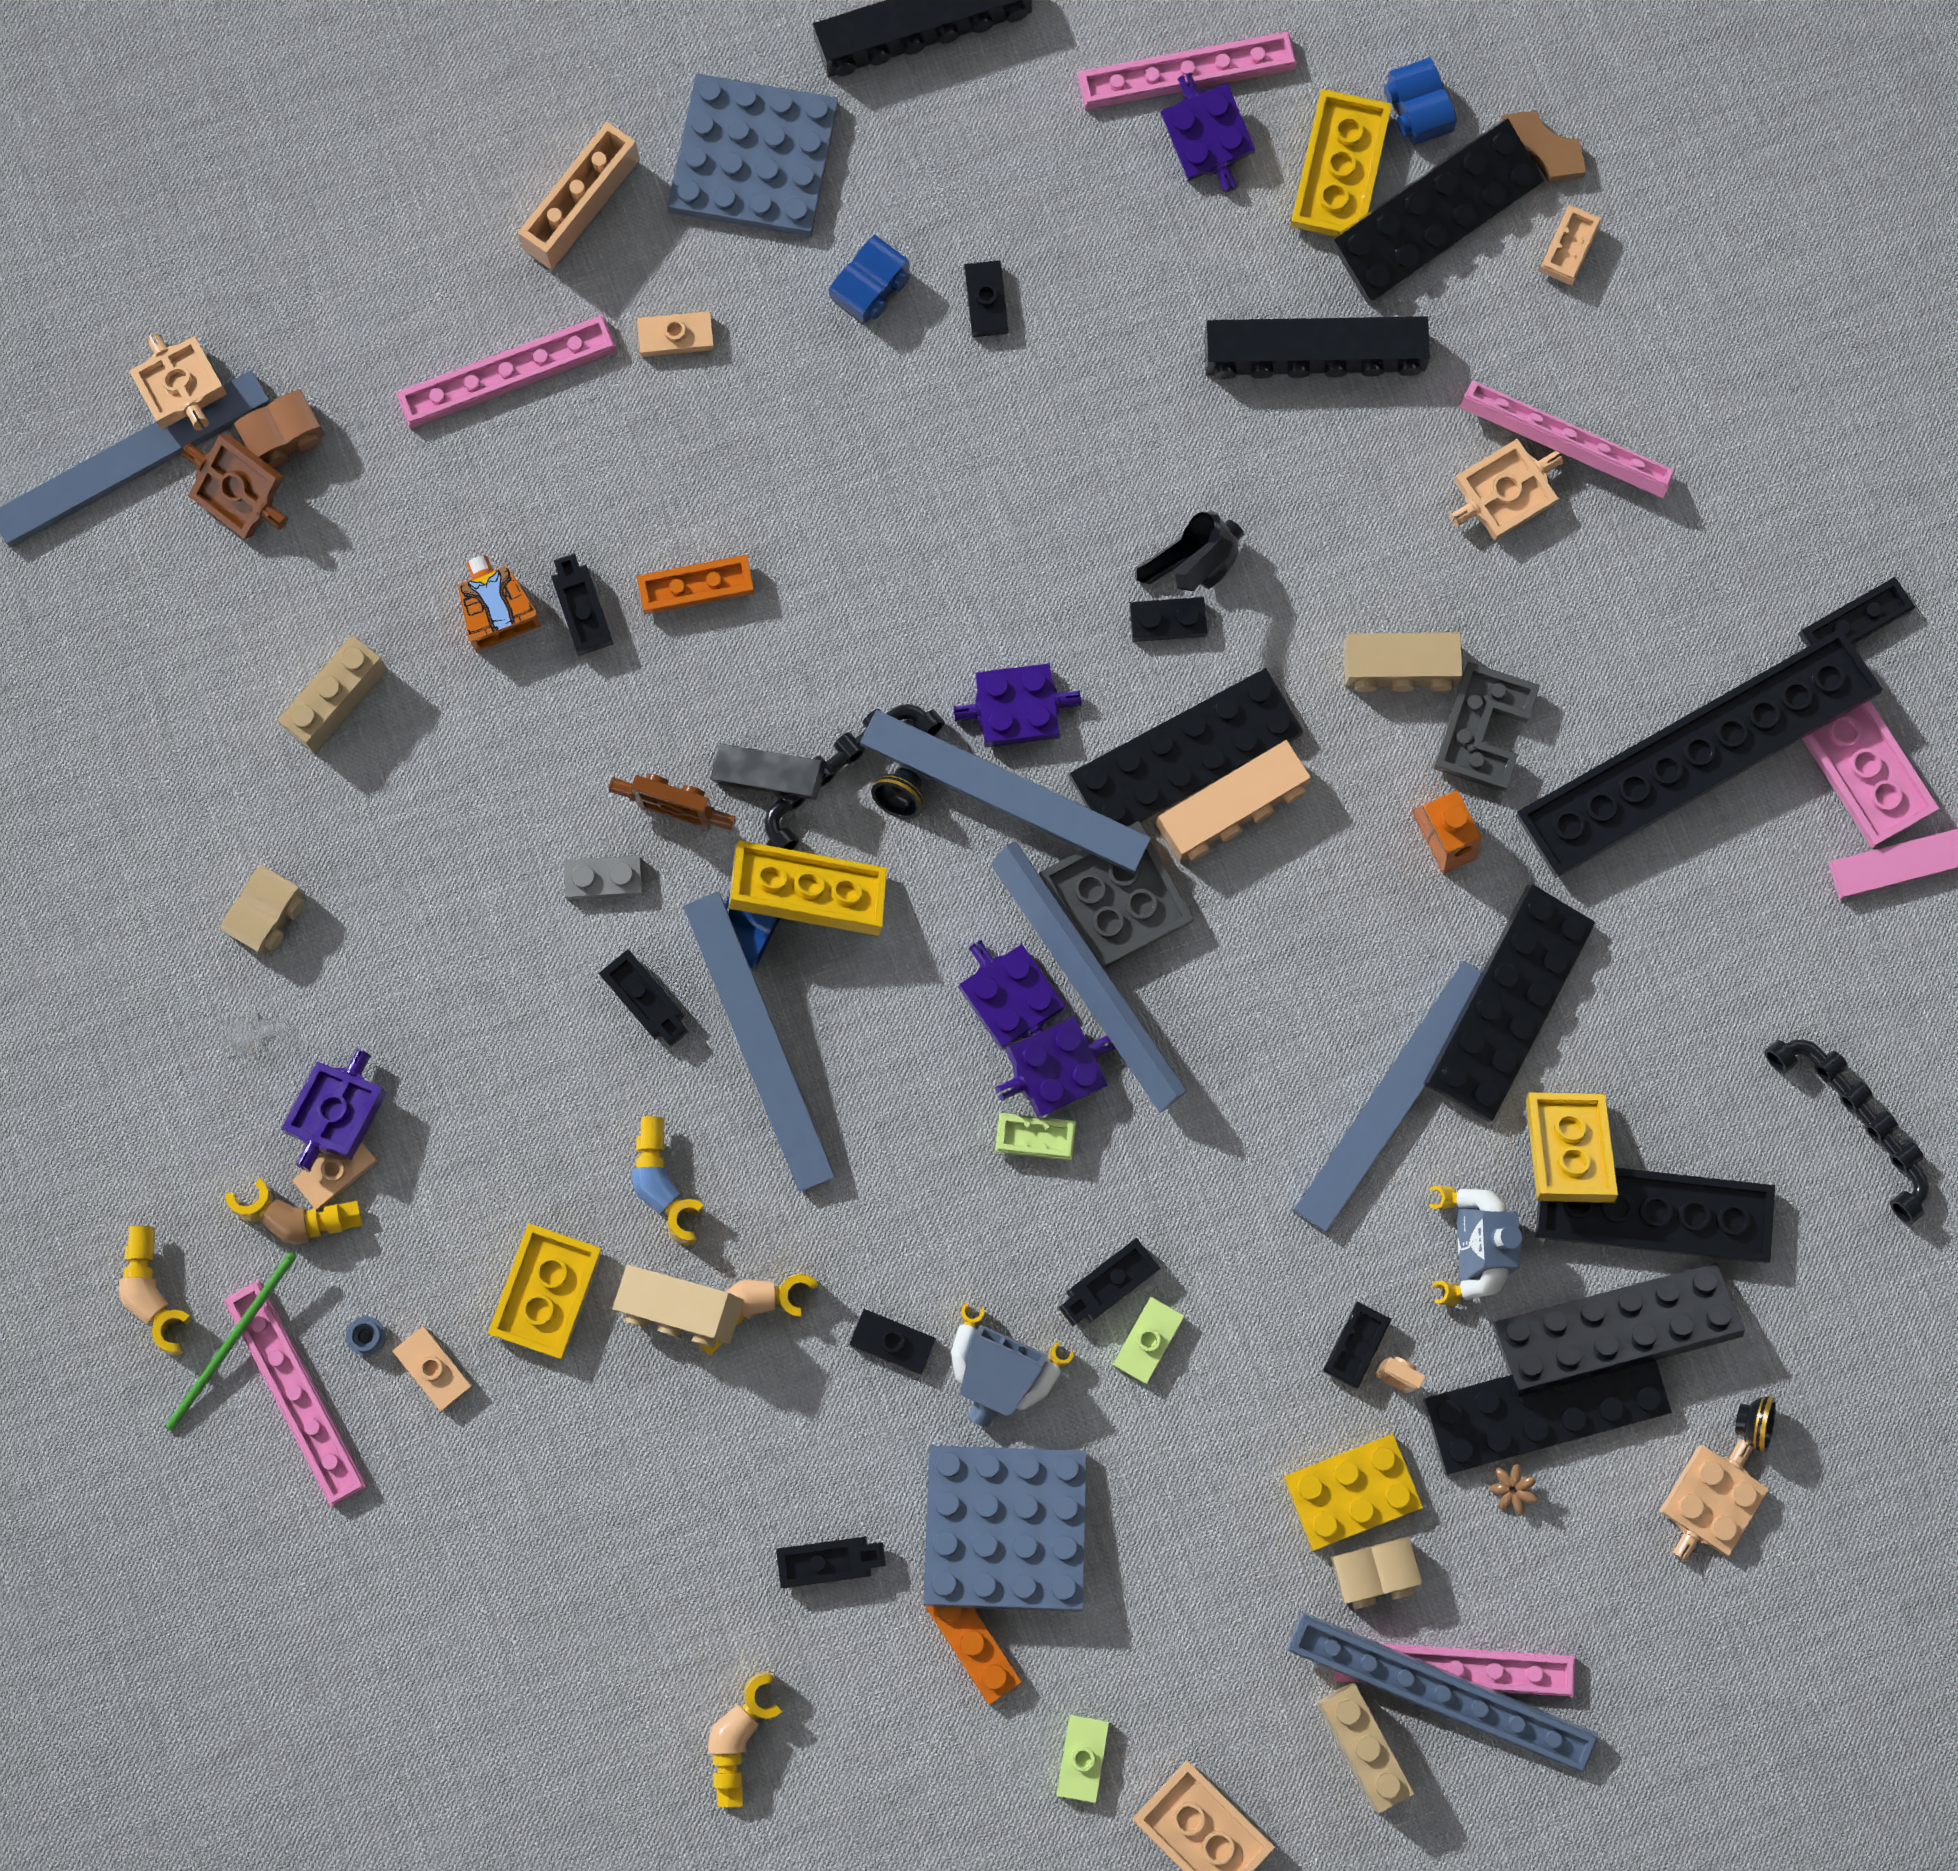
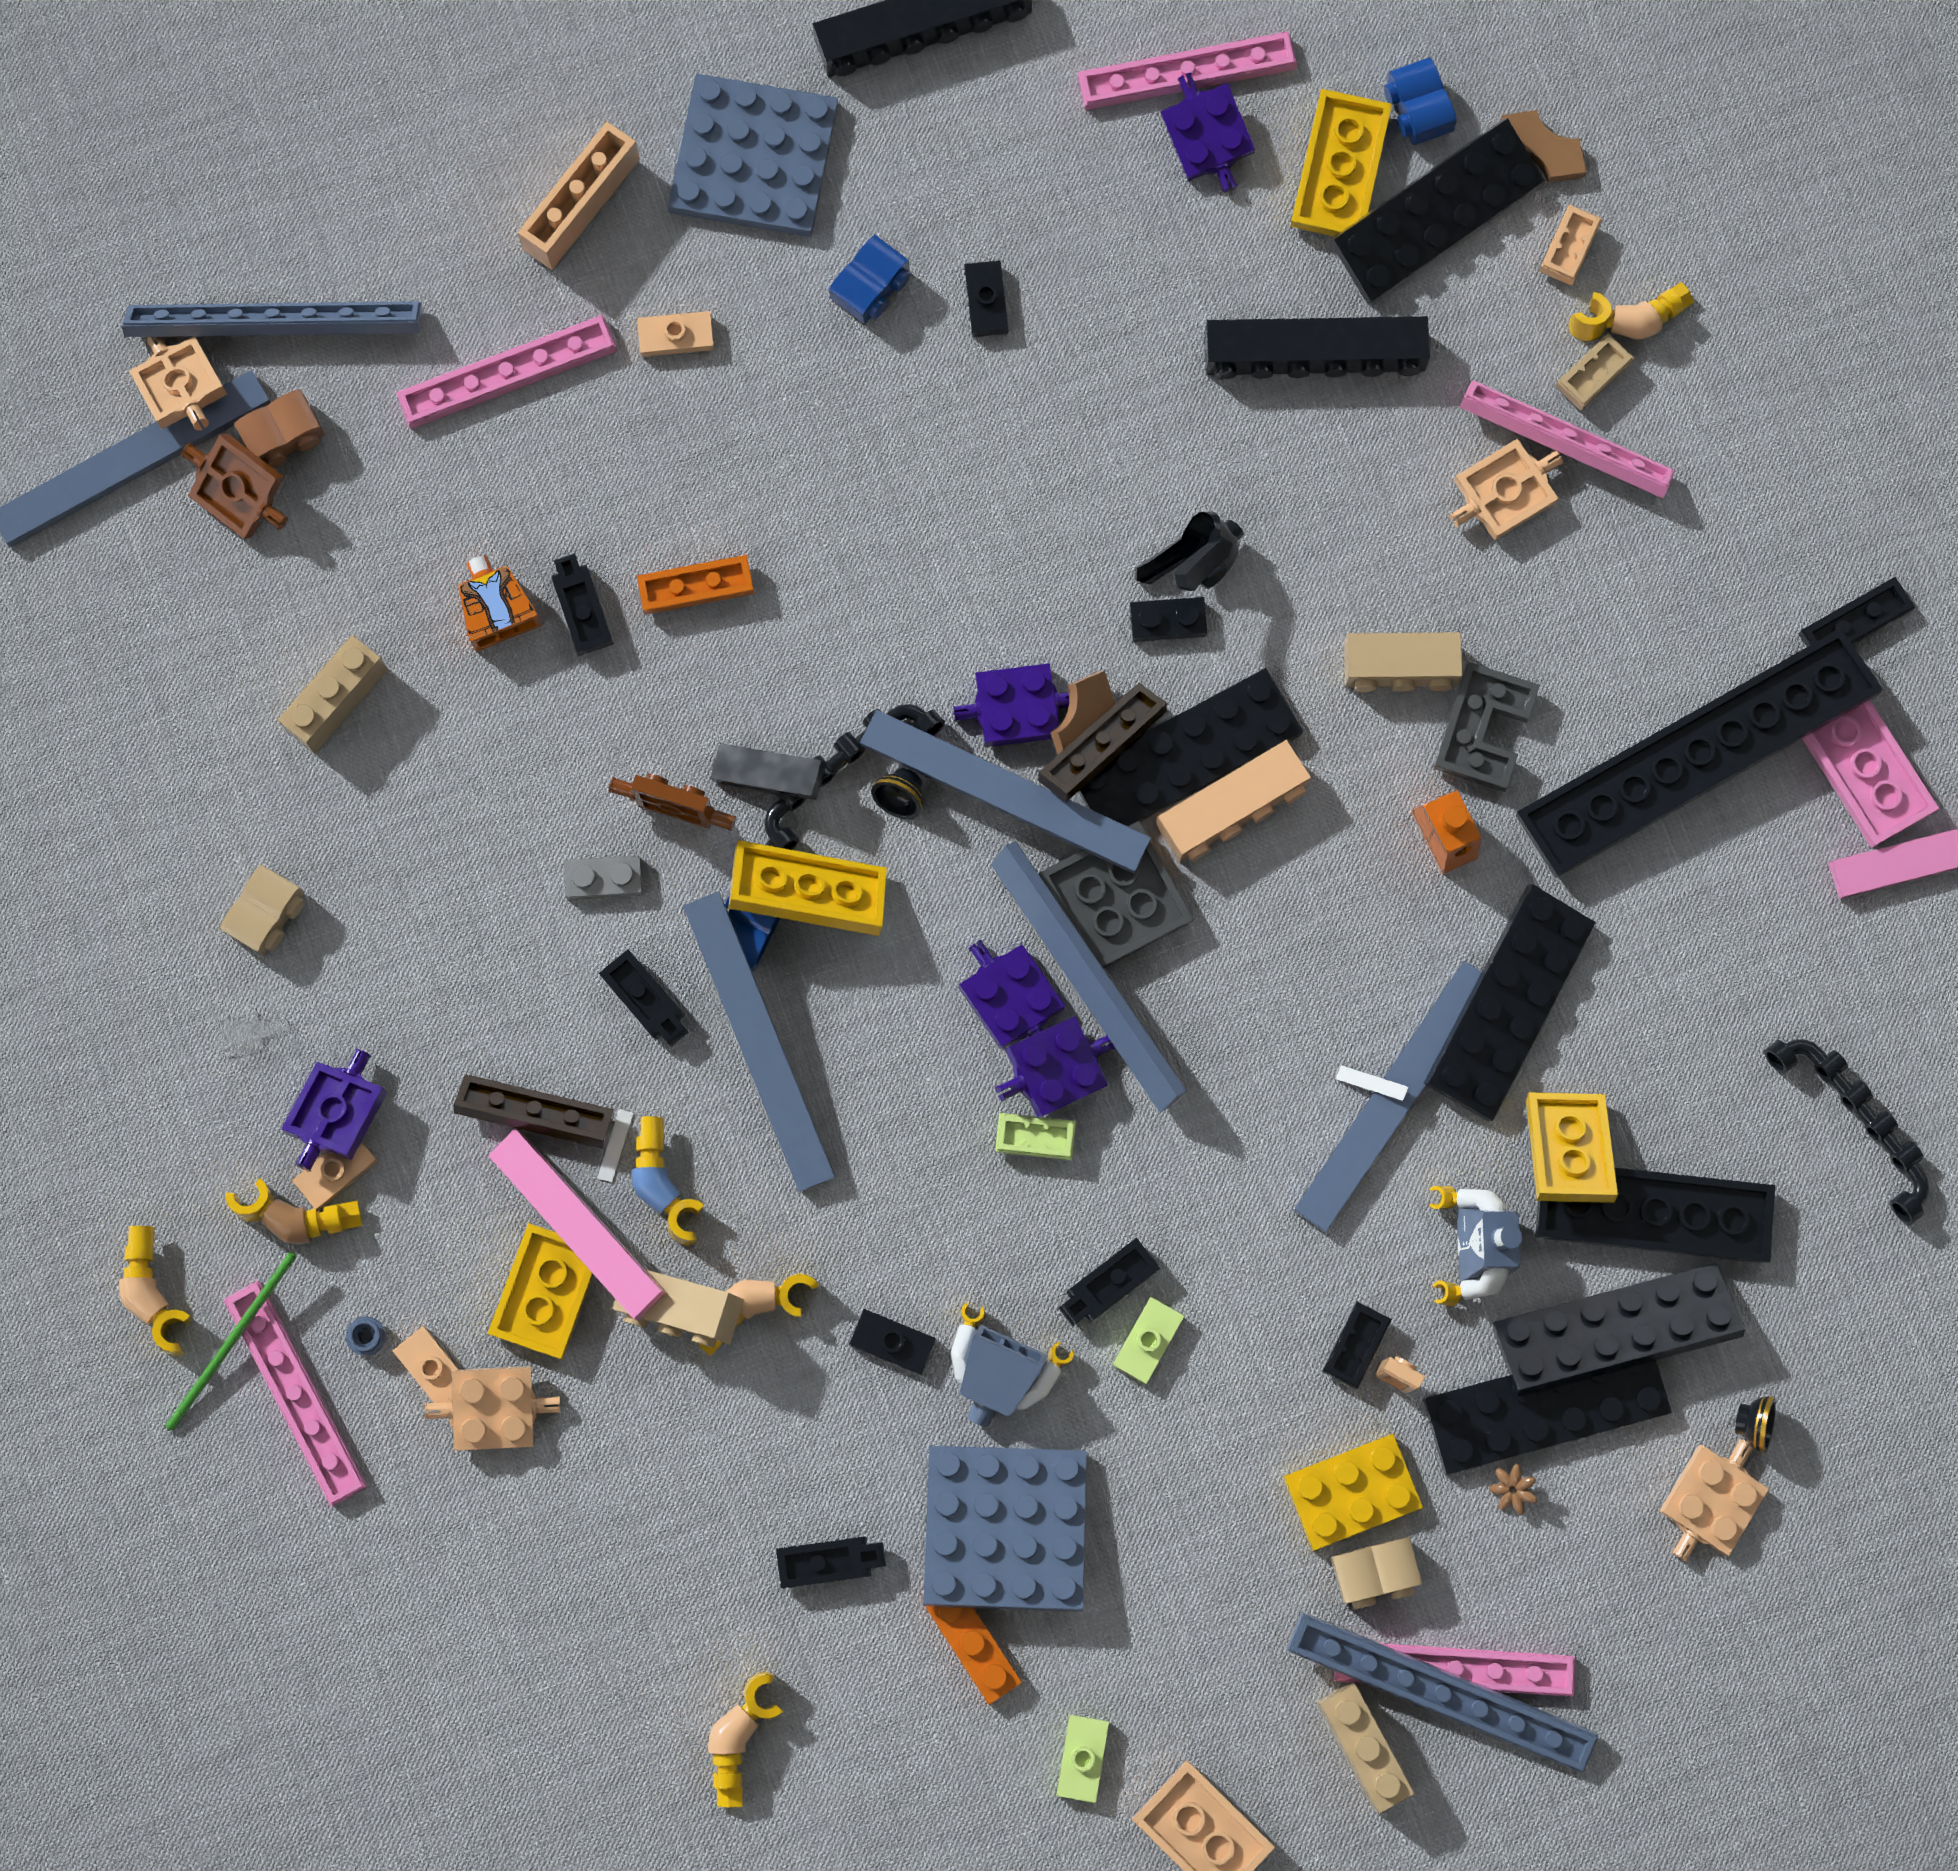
none -> sand blue tile [122,301,423,337]
none -> light nougat plate [425,1366,560,1451]
none -> dark brown plate [454,1074,614,1149]
none -> bright pink tile [488,1128,666,1321]
none -> white sticker [597,1109,633,1183]
none -> dark brown plate [1038,683,1167,802]
none -> medium nougat tile [1051,671,1115,754]
none -> white sticker [1336,1065,1408,1101]
none -> tan plate [1555,334,1635,411]
none -> yellow piece [1568,281,1694,341]

